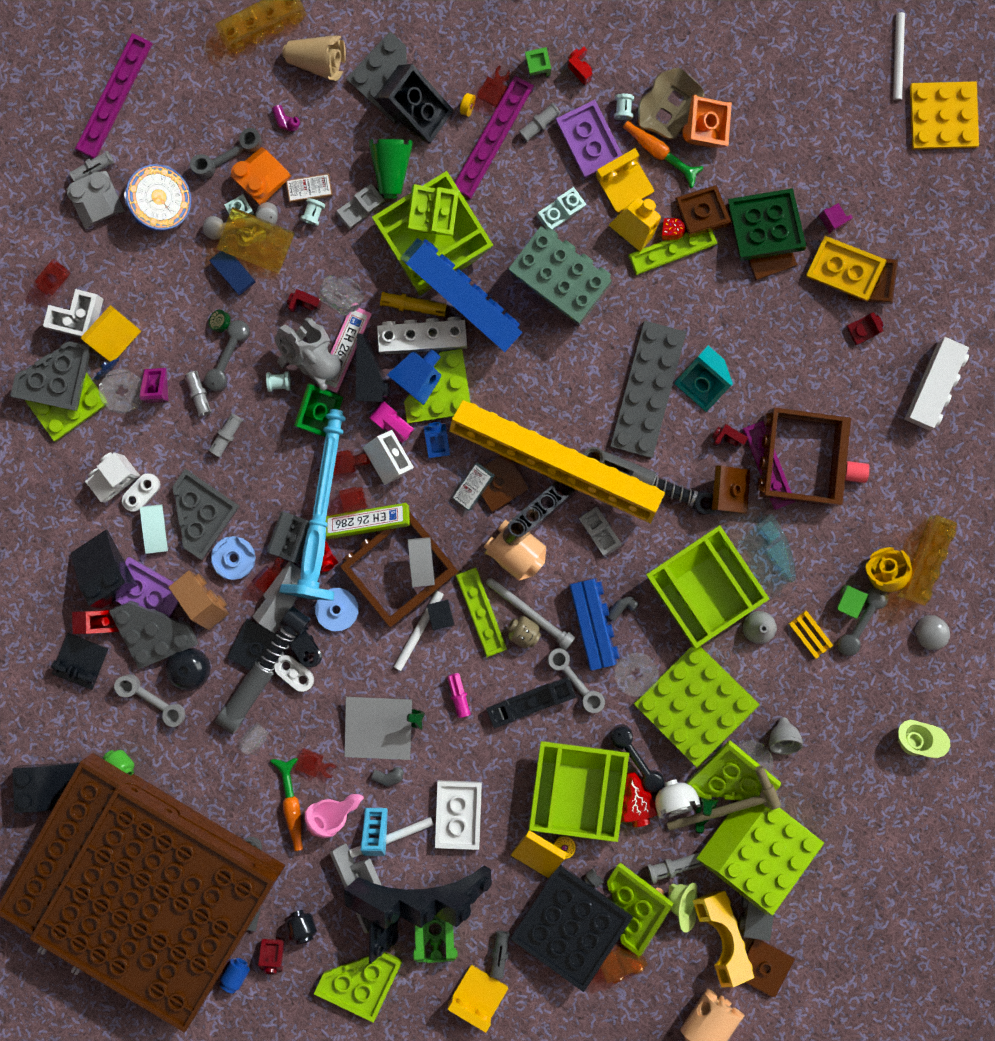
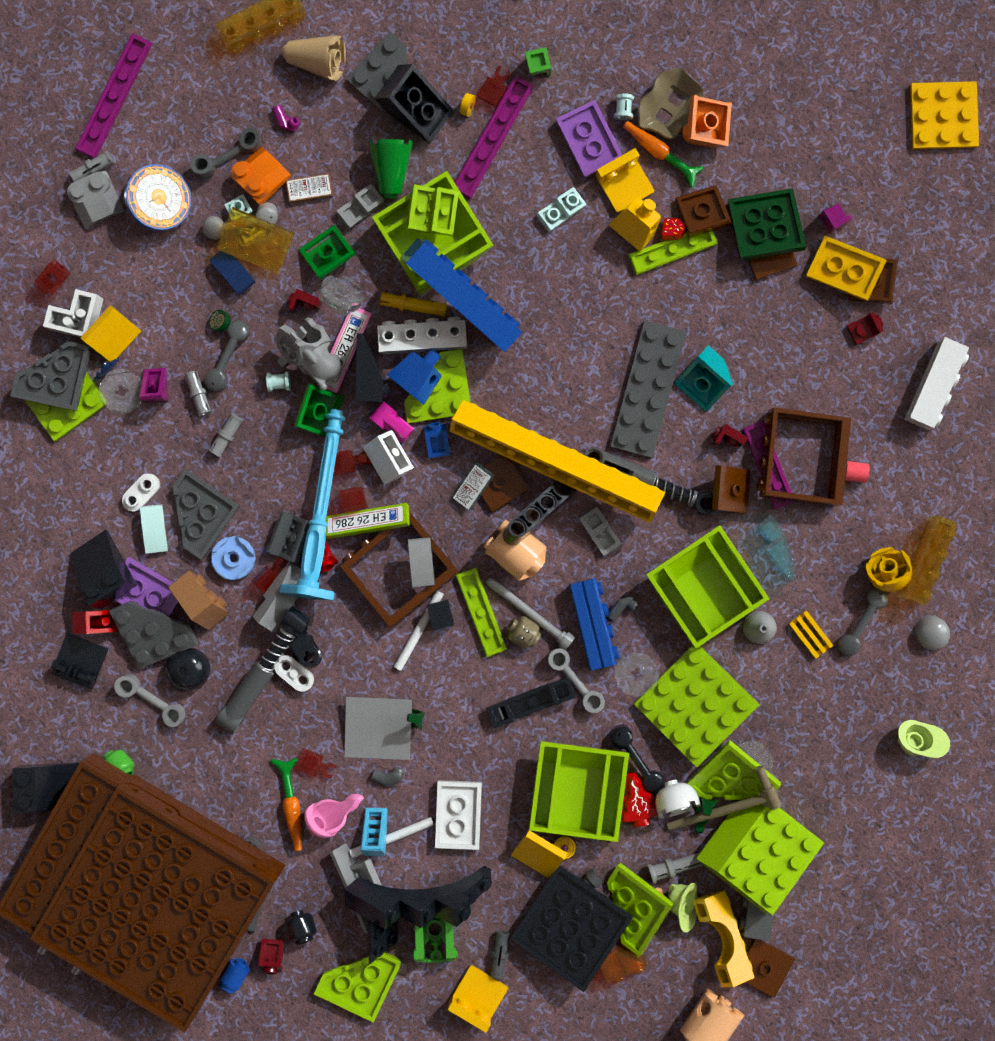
white brick [85,452,140,503] -> none
black plate [227,618,279,669] -> none
clear brick [238,722,270,756] -> none
light aqua bush [300,198,325,226] -> none
light blue plate [315,588,359,631] -> none
dark pink axle [447,673,471,718] -> none
sand green brick [509,226,612,326] -> none
light grey pin [519,103,561,142] -> none
red bracket [567,46,593,85] -> none
light grey helmet [769,717,803,754] -> none
bright green panel [837,585,868,619] -> none
white bar [893,12,905,100] -> none
none -> green slope [299,225,356,279]

